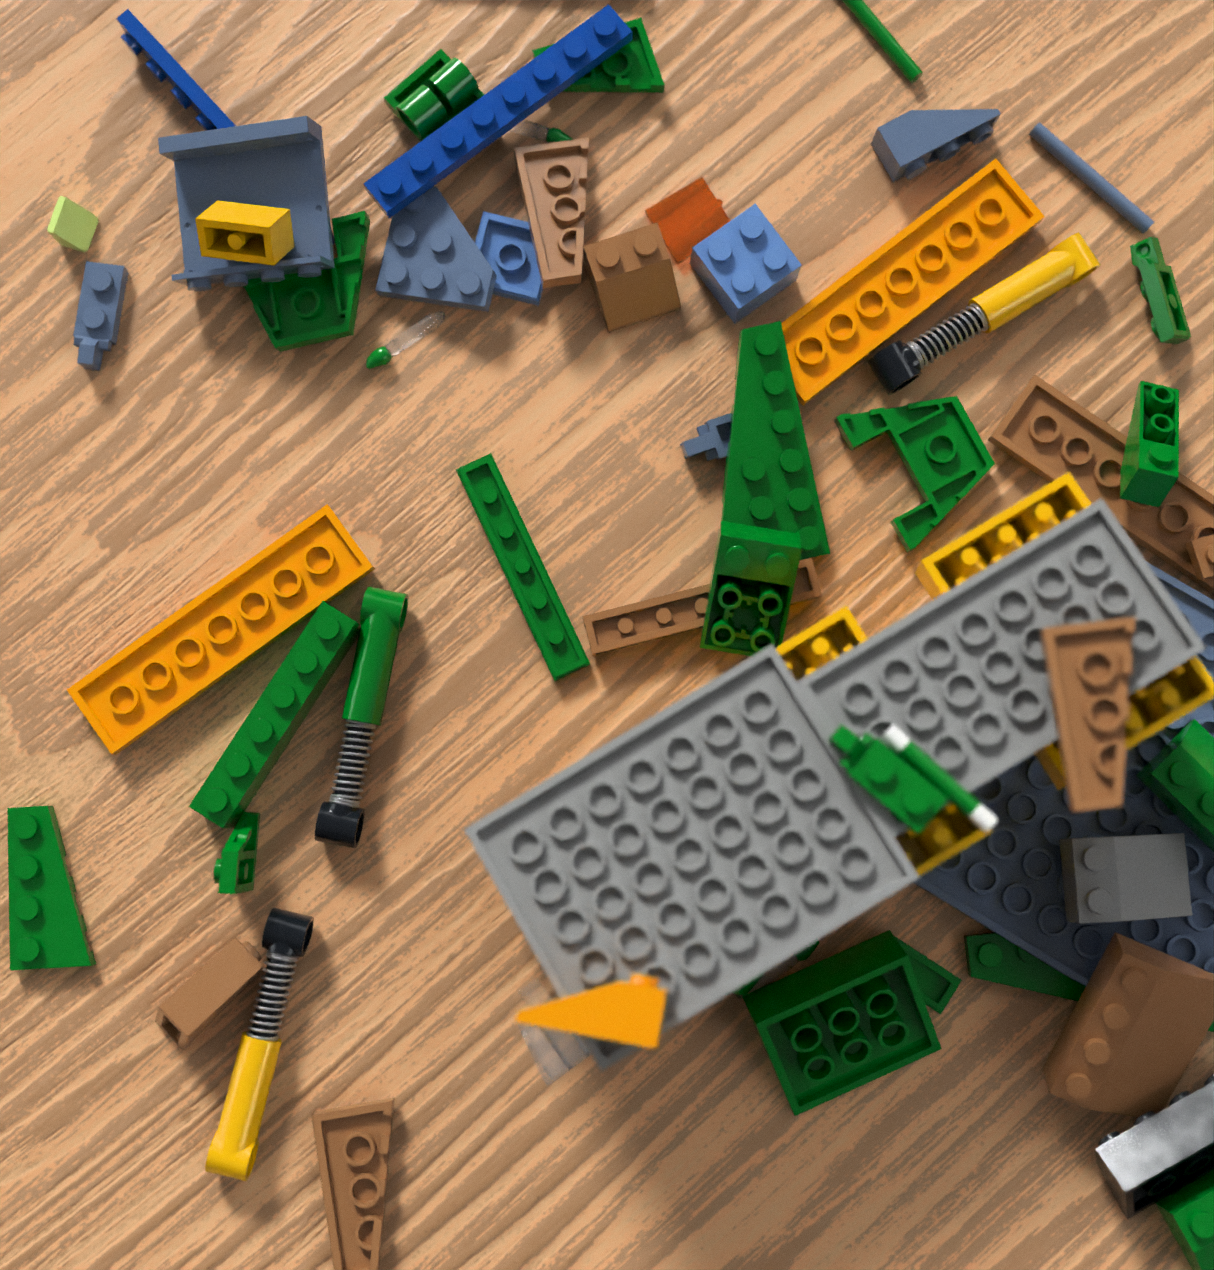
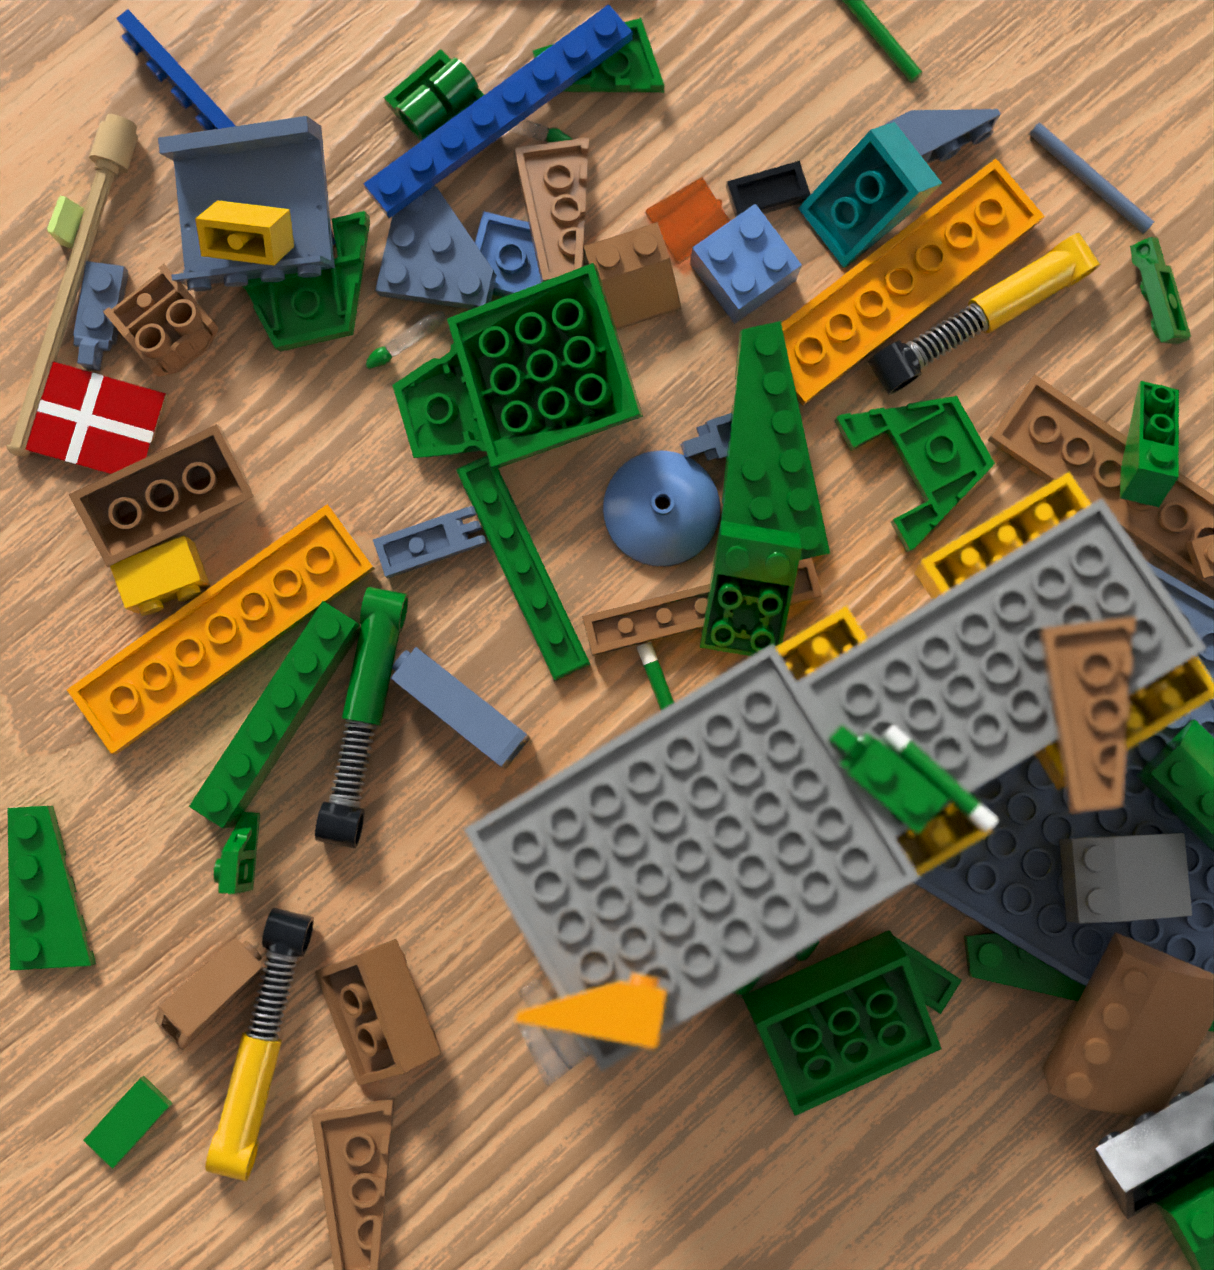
none -> flag [7,114,168,475]
none -> medium nougat slope [68,424,254,567]
none -> green tile [83,1076,173,1169]
none -> medium nougat slope [103,264,219,377]
none -> yellow brick [110,536,210,616]
none -> medium nougat slope [315,938,441,1086]
none -> sand blue hinge [373,506,487,579]
none -> sand blue slope [391,647,530,769]
none -> green wedge [392,263,643,469]
none -> medium blue dish [603,451,720,567]
none -> green bar [636,642,675,711]
none -> black tile [726,160,811,217]
none -> teal slope [798,122,942,268]

